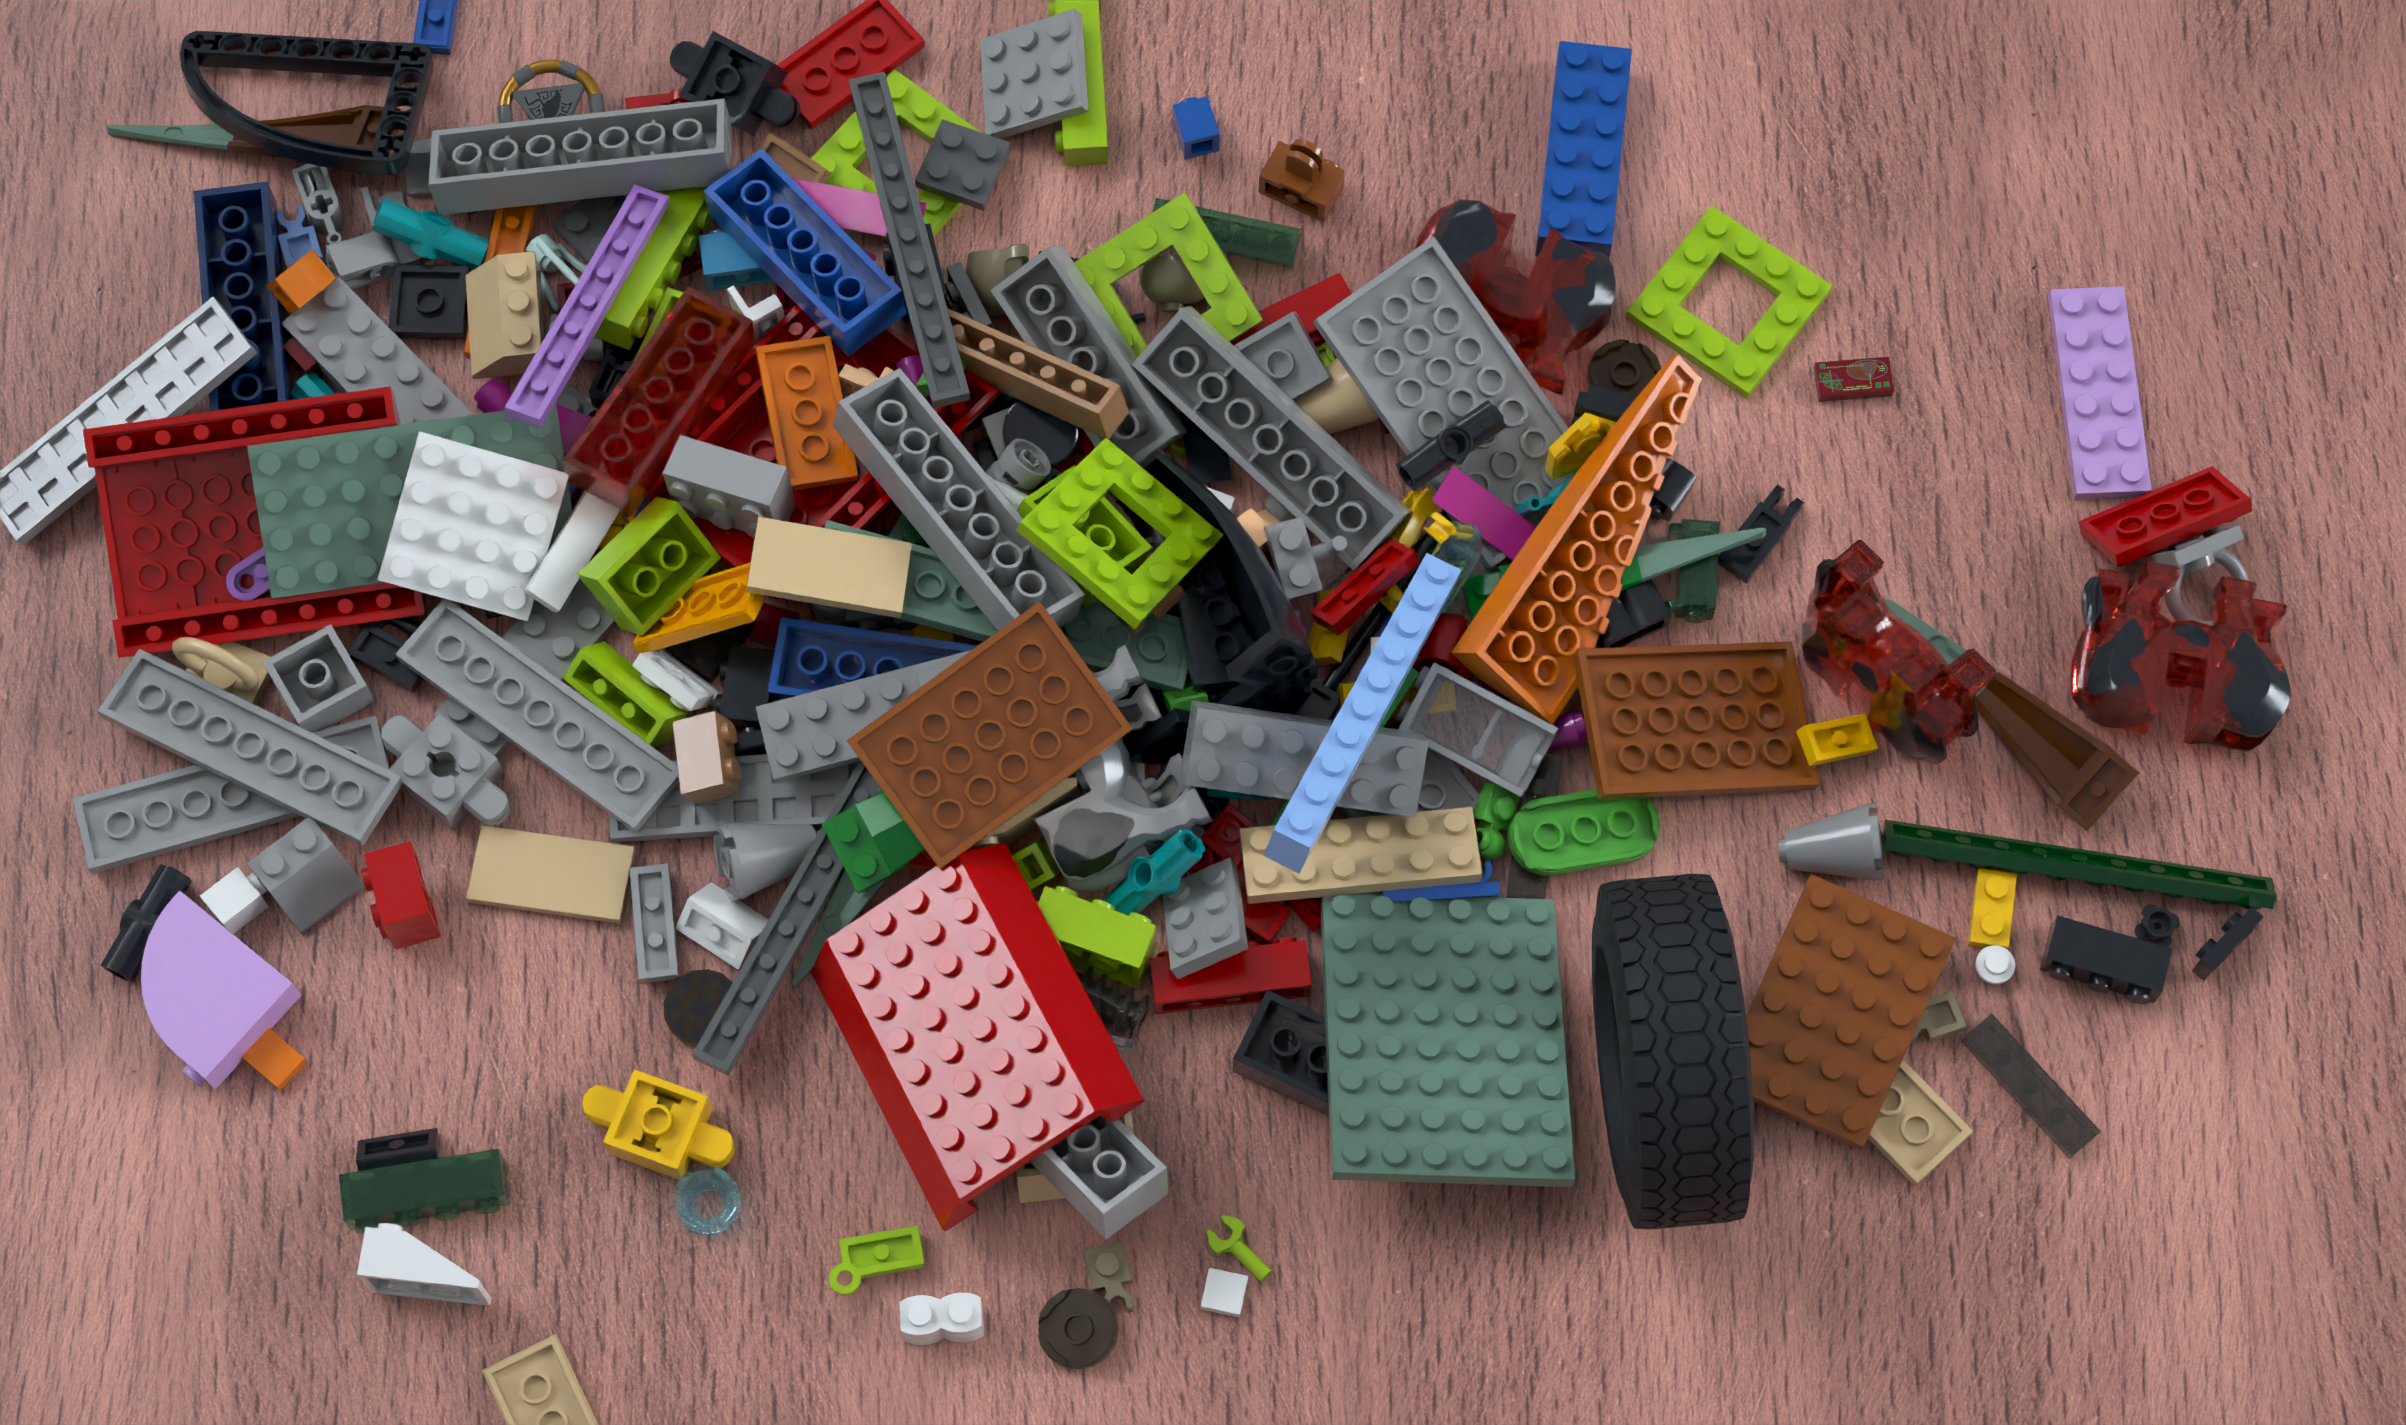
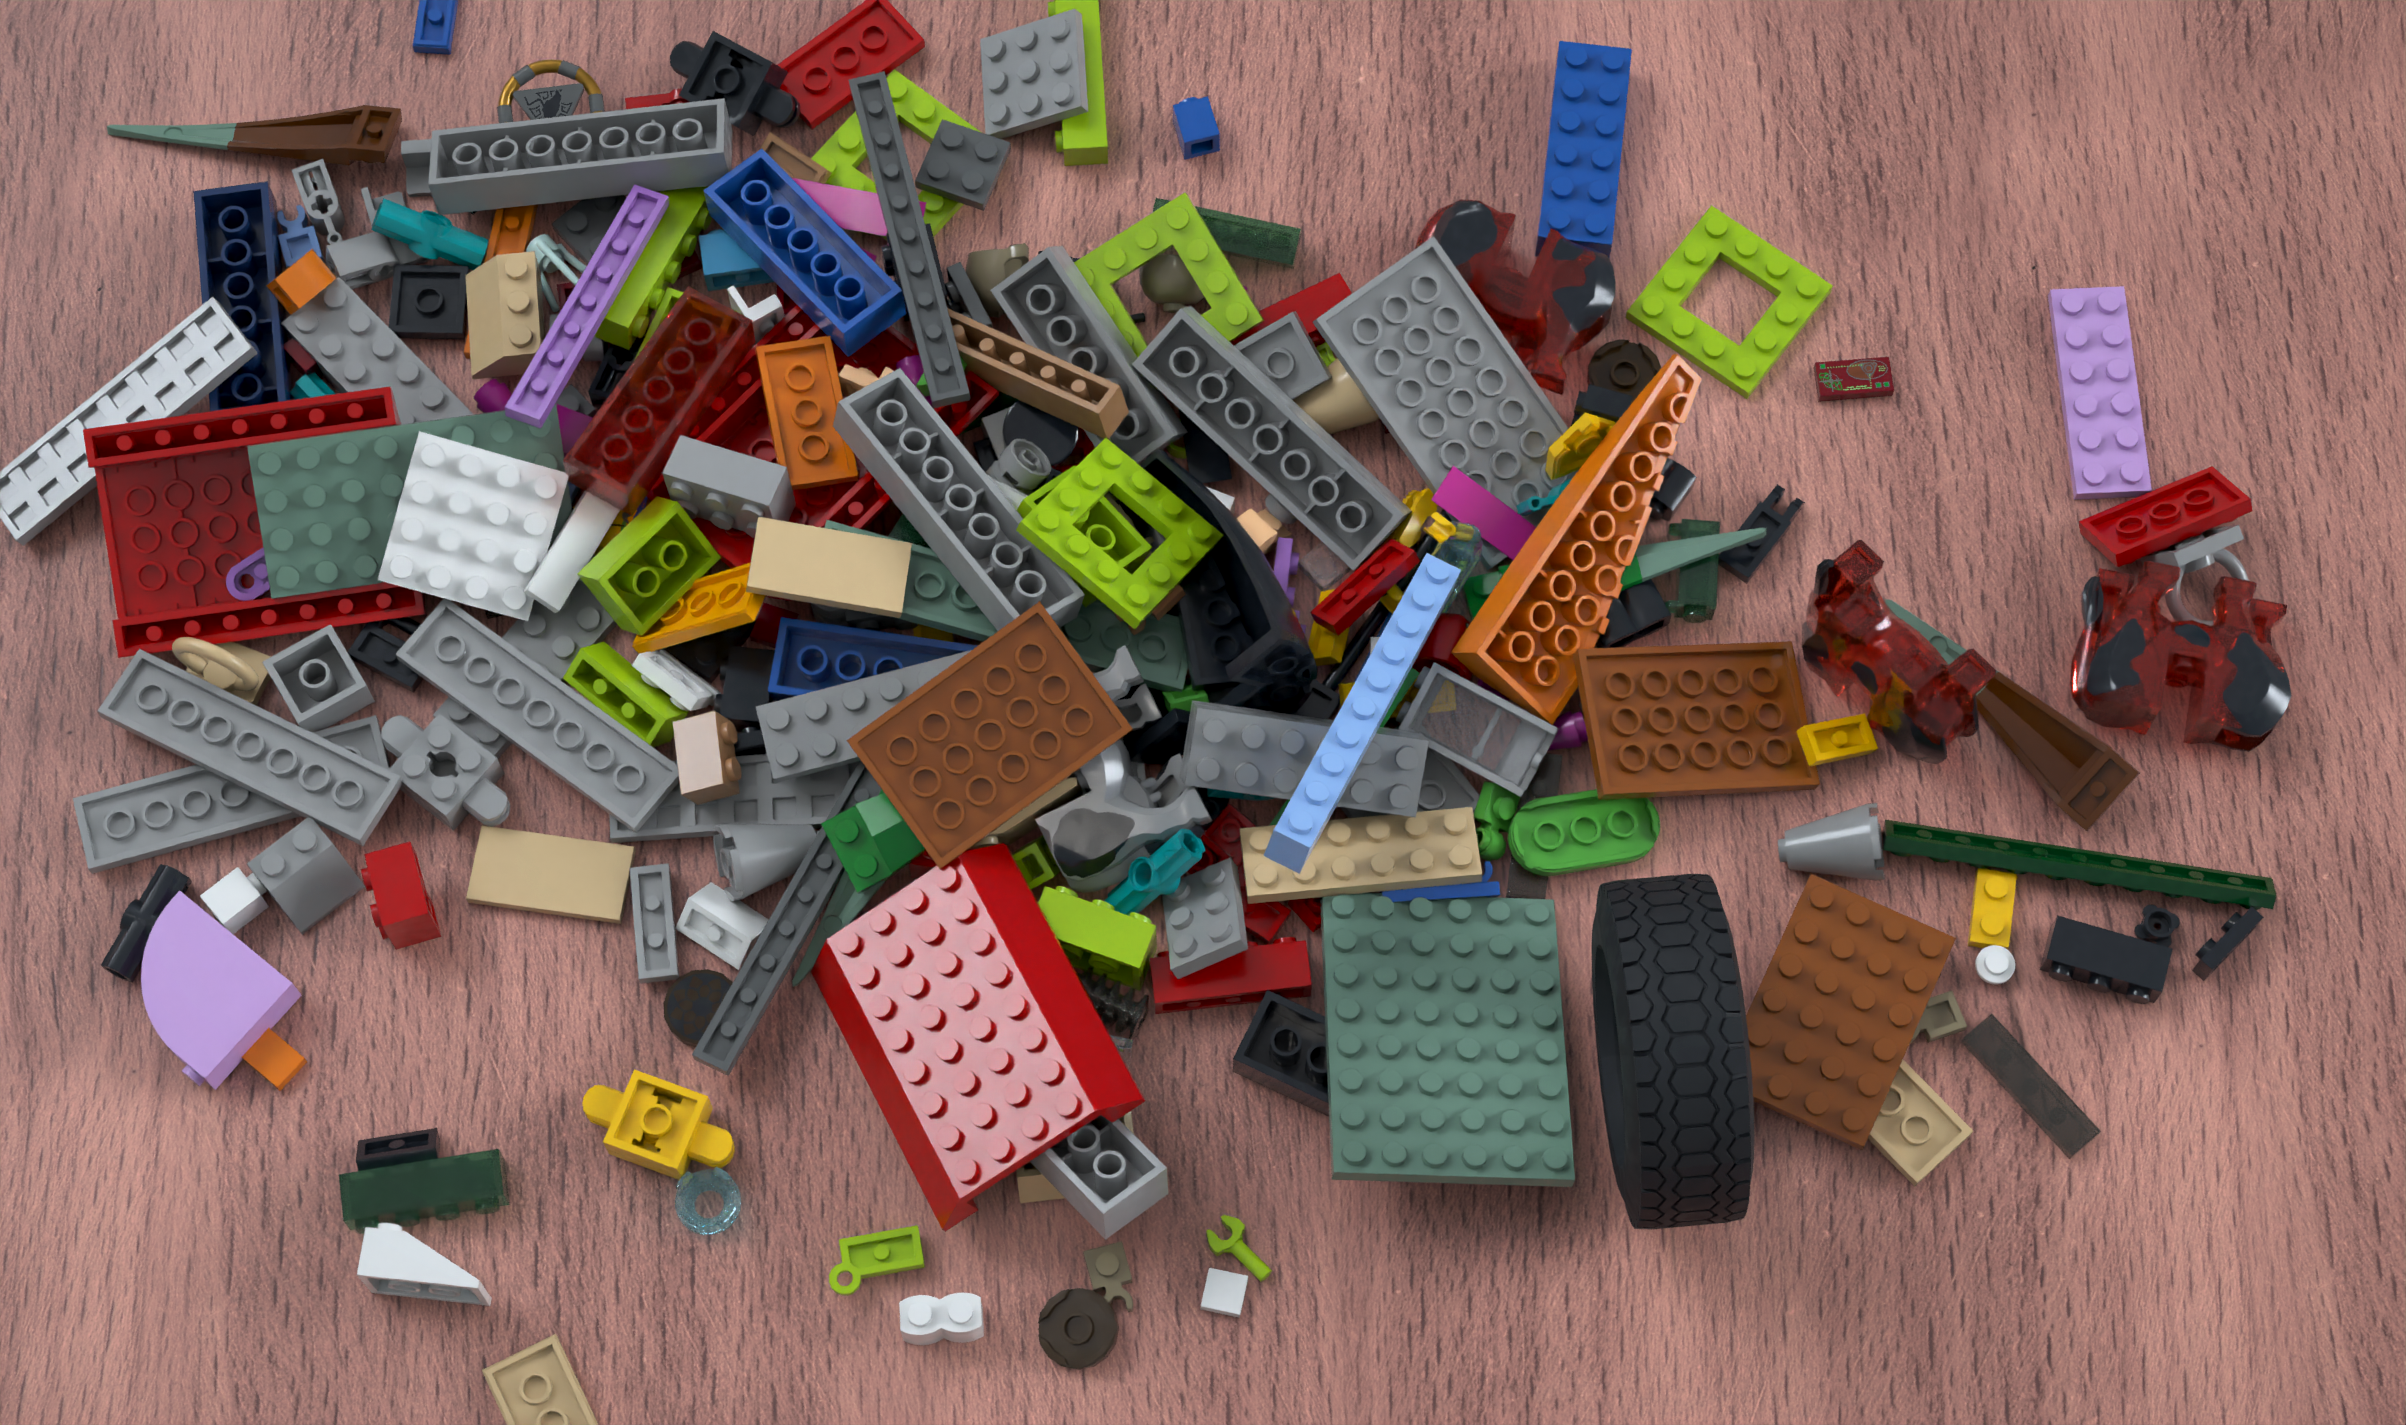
black beam [180,31,433,175] -> none
dark orange brick [1259,139,1345,223] -> none
light grey plate [1264,517,1347,600] -> none
black piece [1396,400,1507,491] -> none

